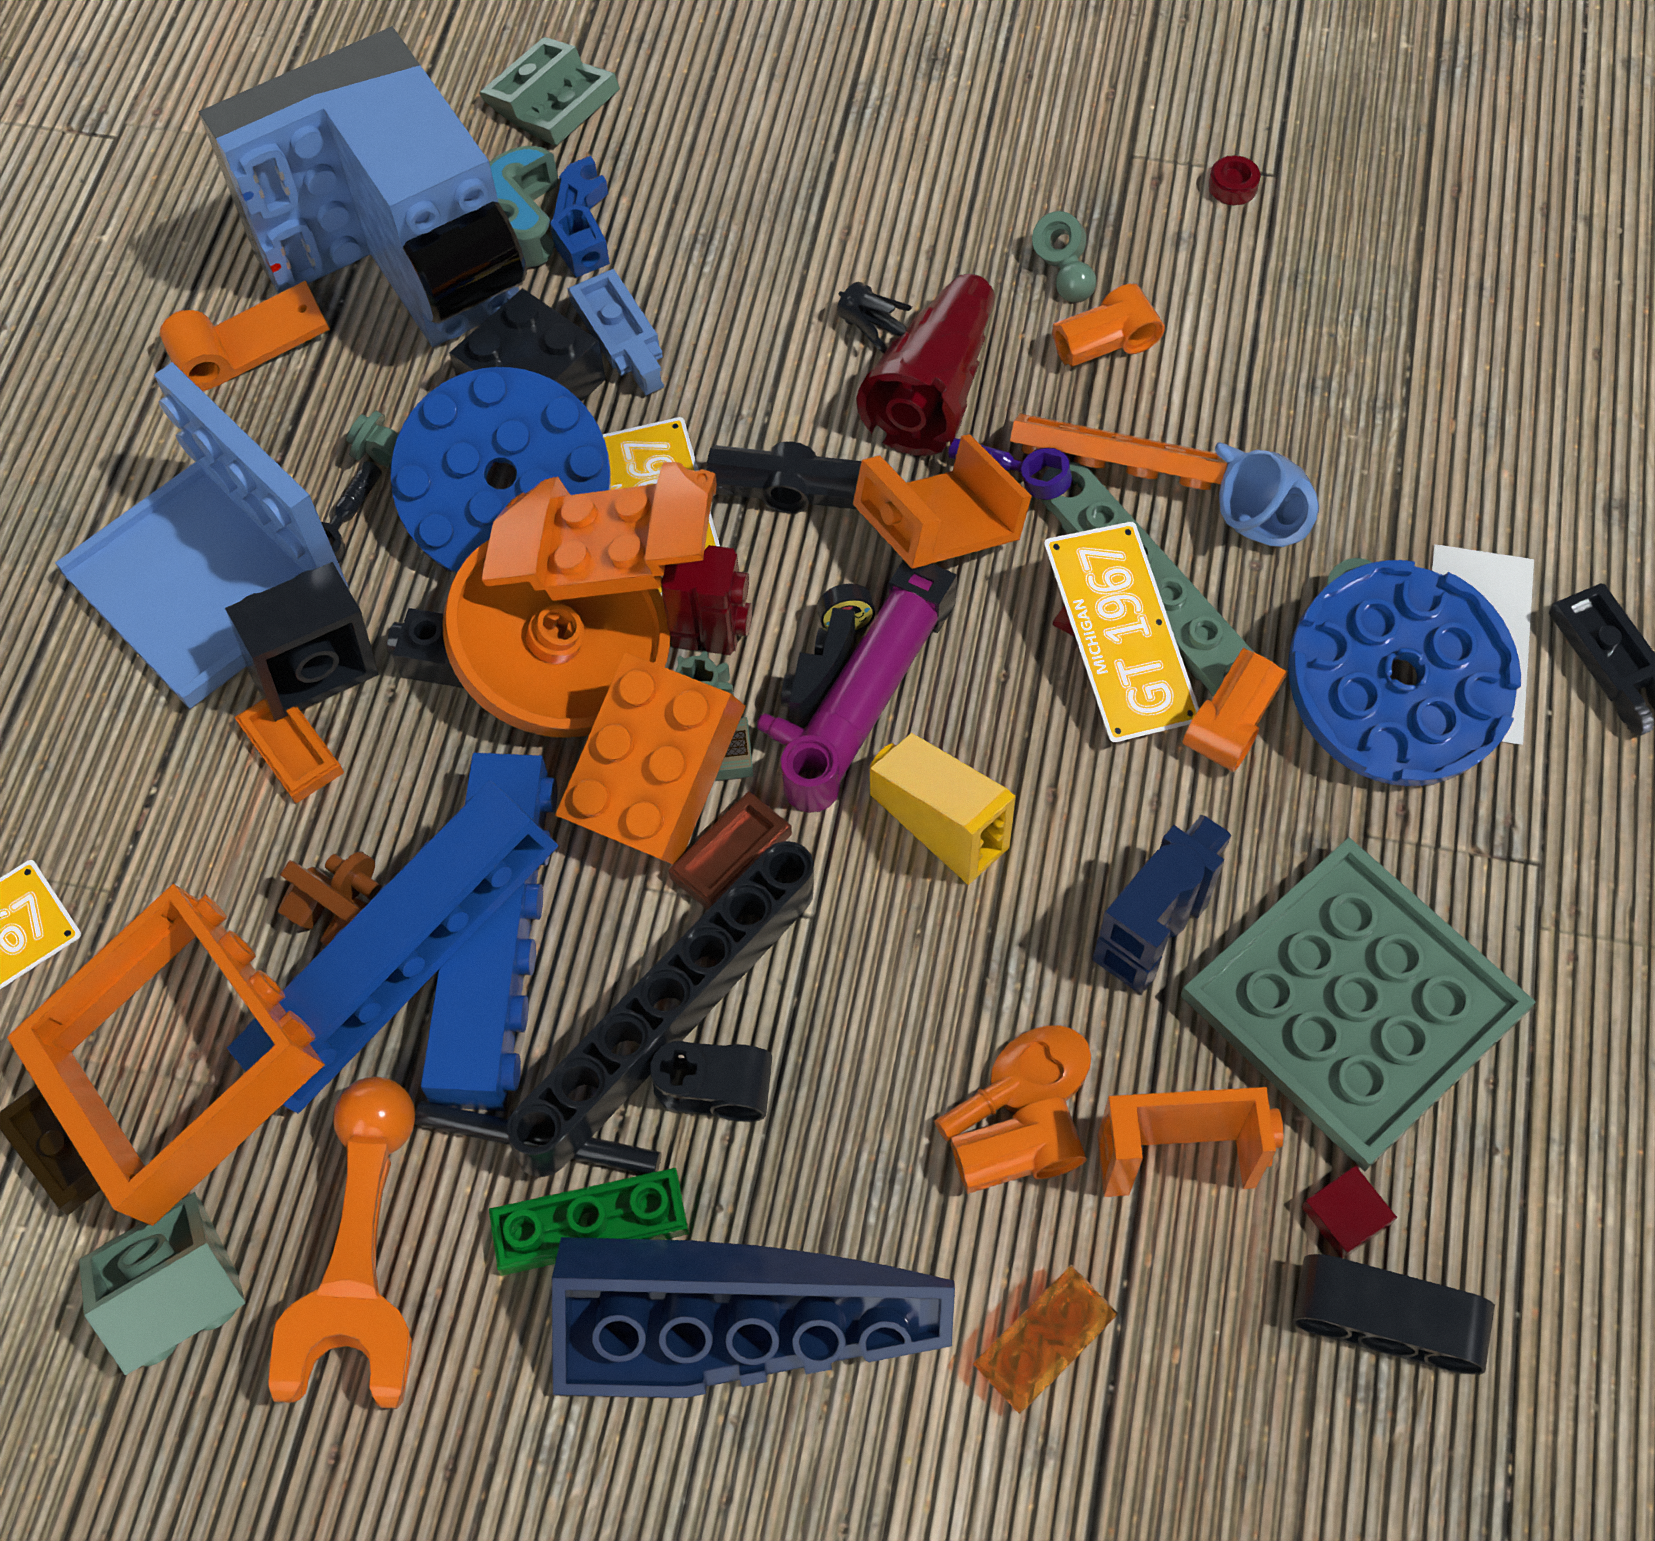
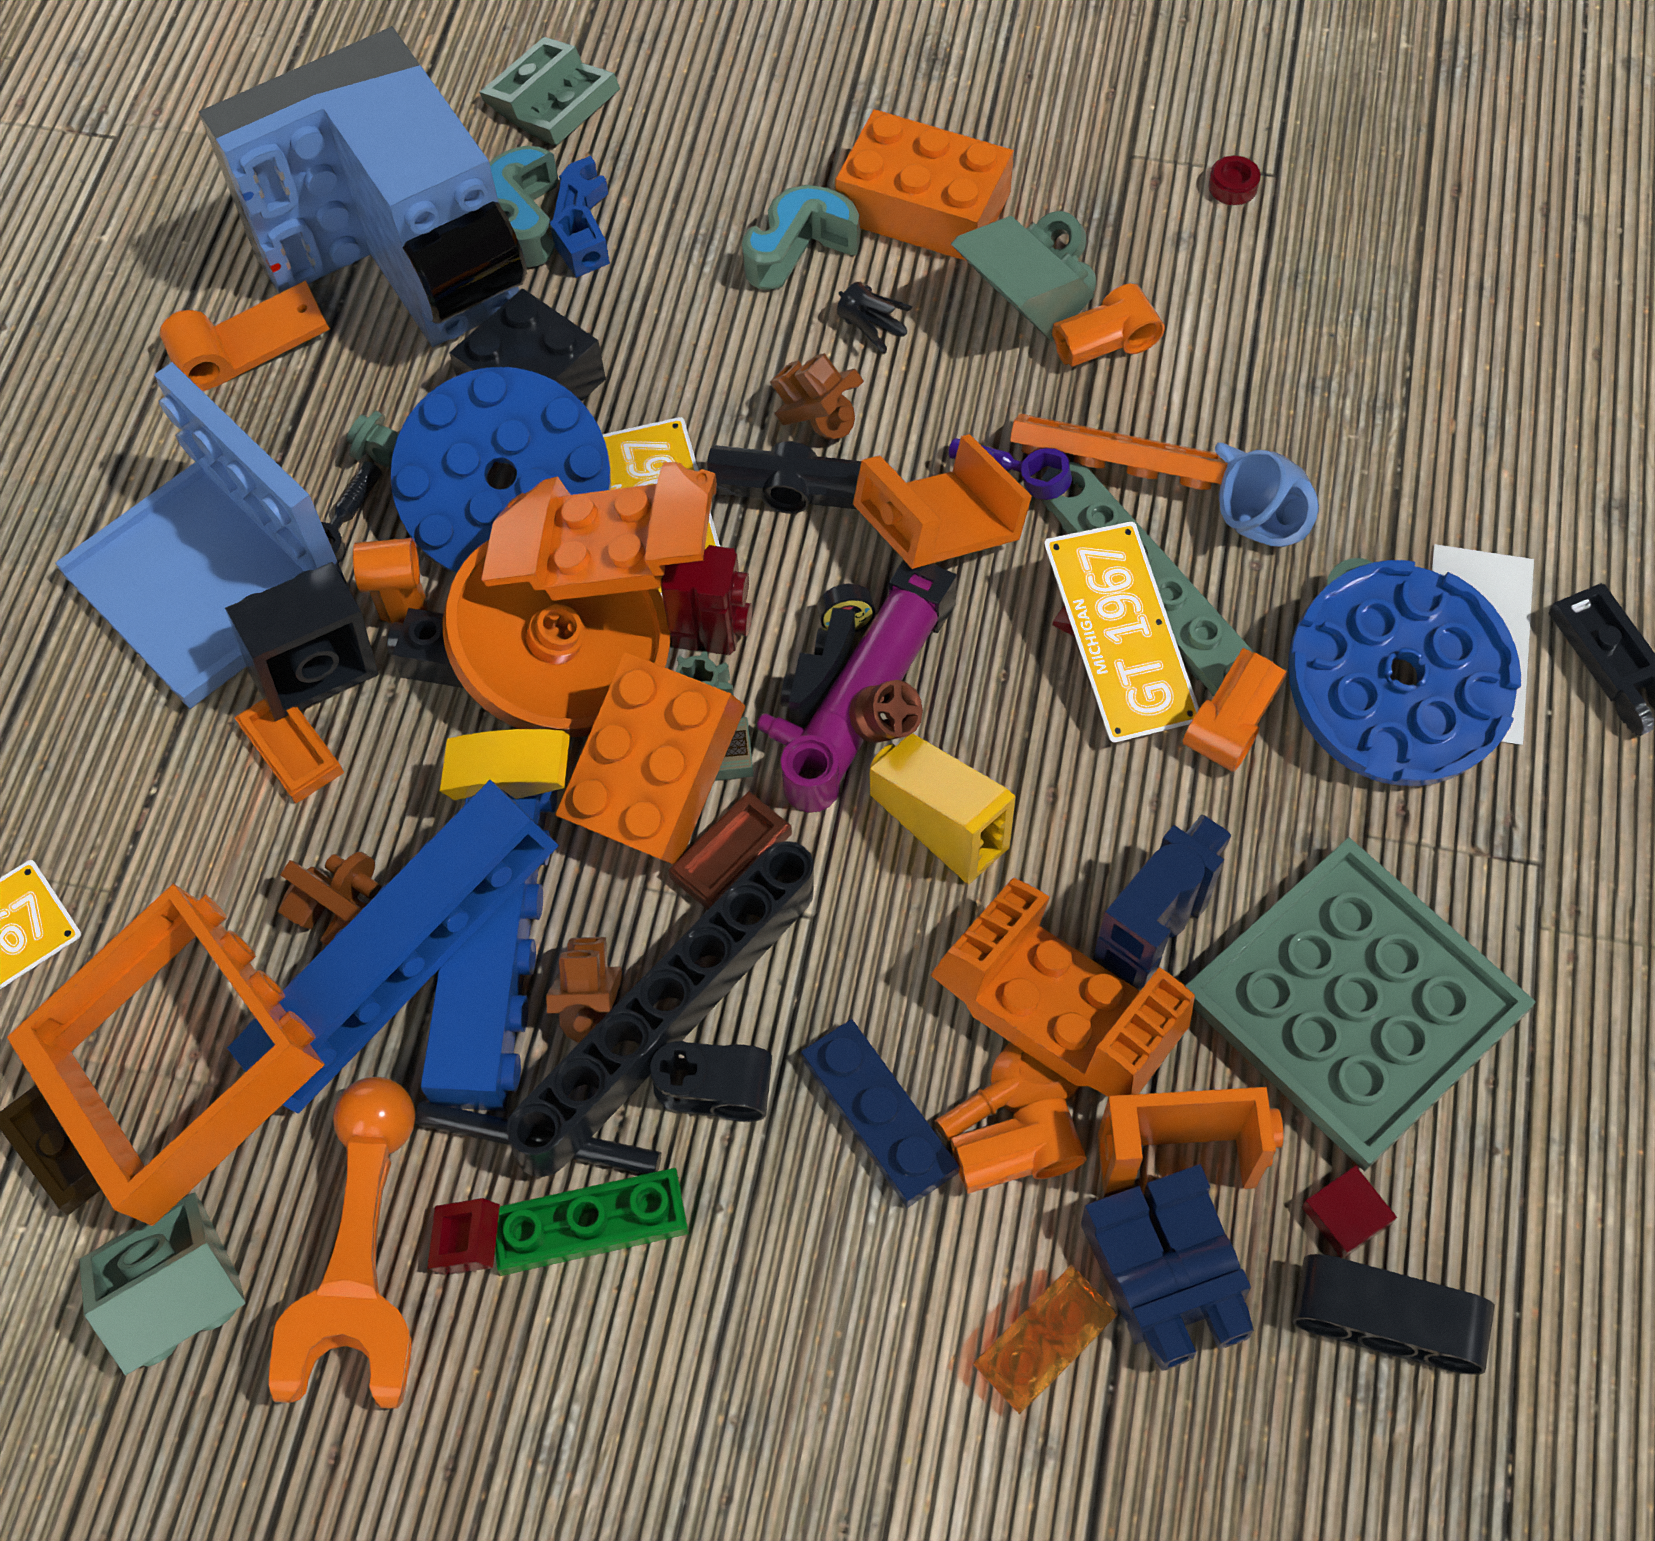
dark blue wedge [552,1237,955,1398] -> none
medium blue hinge [567,269,664,395] -> none
dark red cone [856,274,995,456] -> none
none -> orange piece [353,538,427,625]
none -> dark red tile [427,1198,500,1275]
none -> yellow slope [440,729,570,801]
none -> dark orange hips [546,937,622,1043]
none -> sand green animal [742,185,860,290]
none -> dark orange hips [769,353,864,440]
none -> dark blue plate [801,1019,959,1208]
none -> orange brick [835,109,1014,261]
none -> copper wheel [849,680,923,743]
none -> orange plate [931,878,1195,1097]
none -> sand green slope [951,216,1095,342]
none -> dark blue hips [1081,1164,1254,1371]

